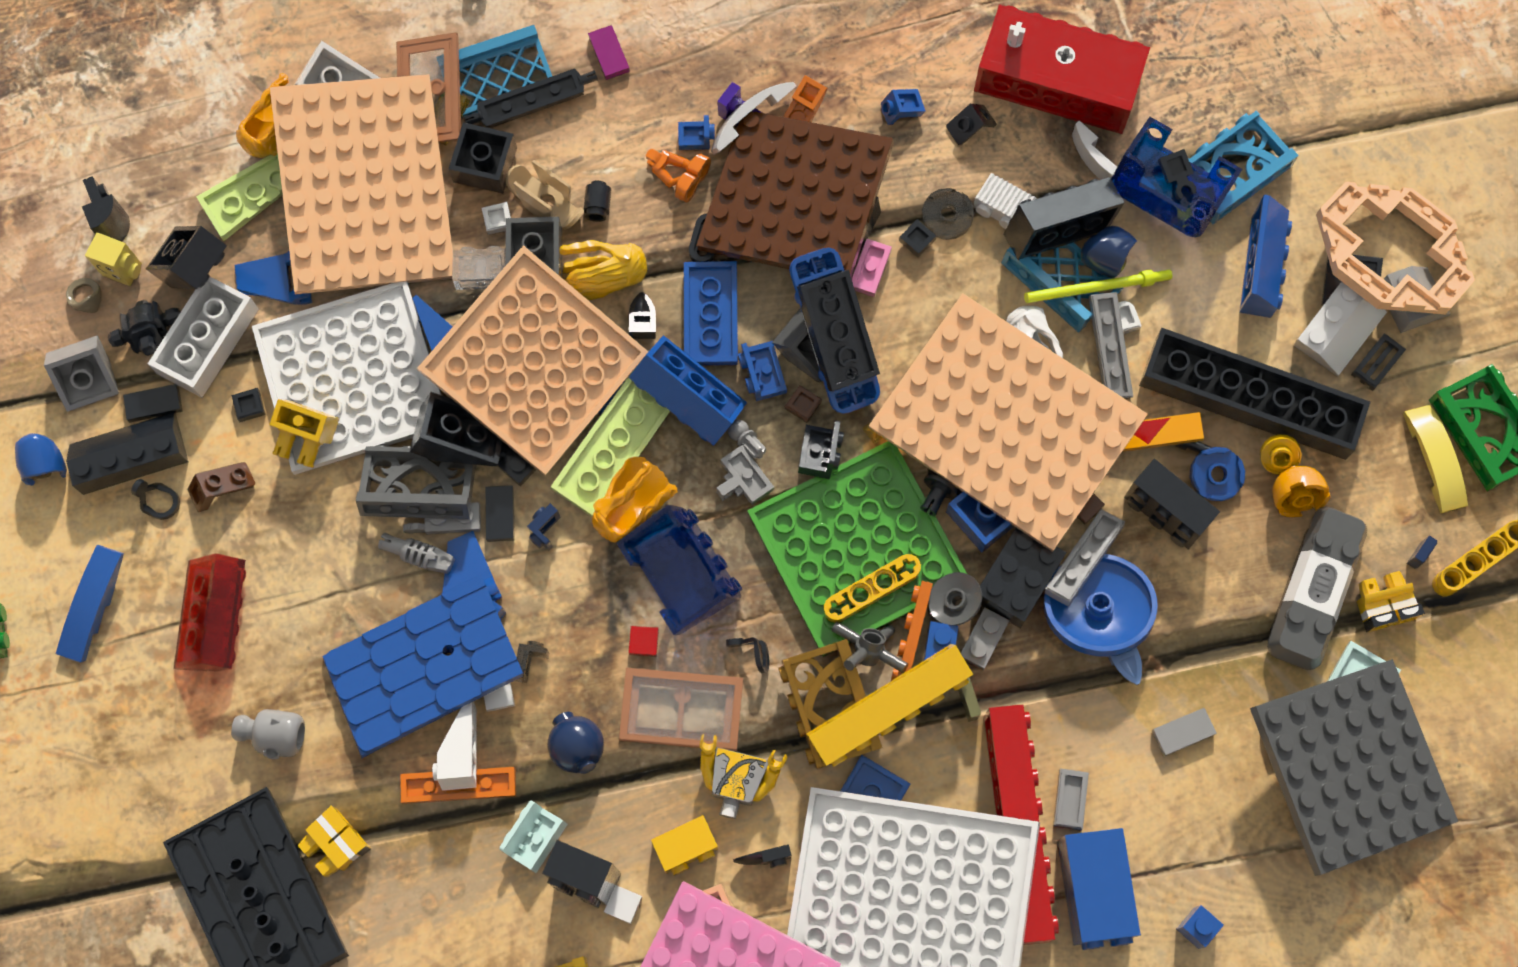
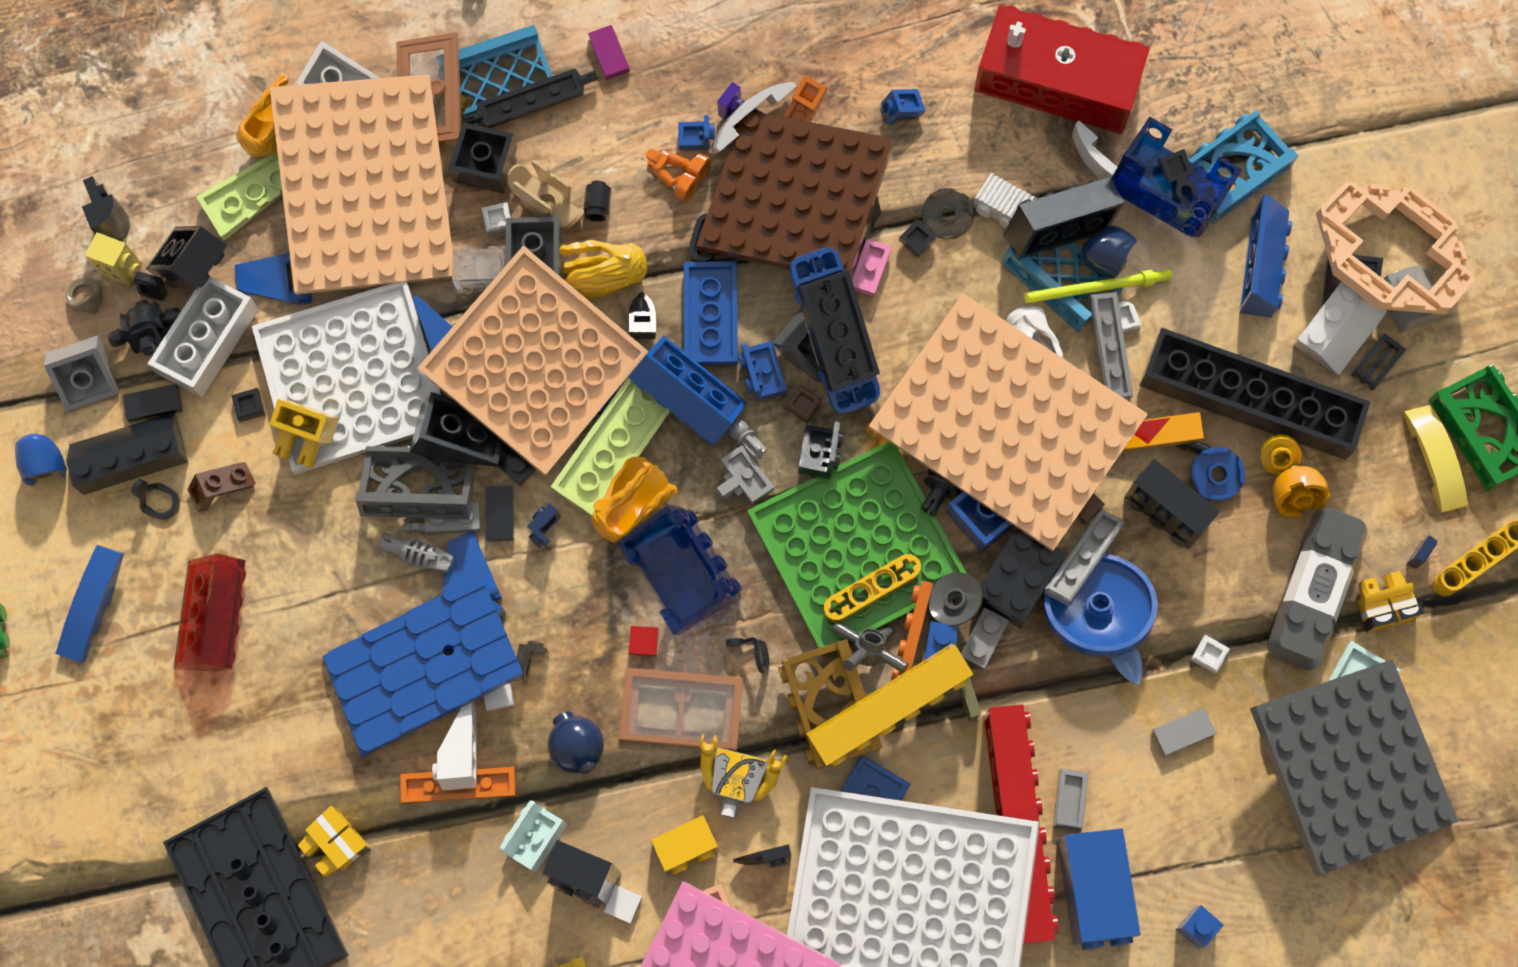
light grey piece [231,709,305,759] -> none
black bracket [946,103,997,145] -> none
none -> black tile [134,271,167,301]
none -> white tile [1190,635,1230,674]

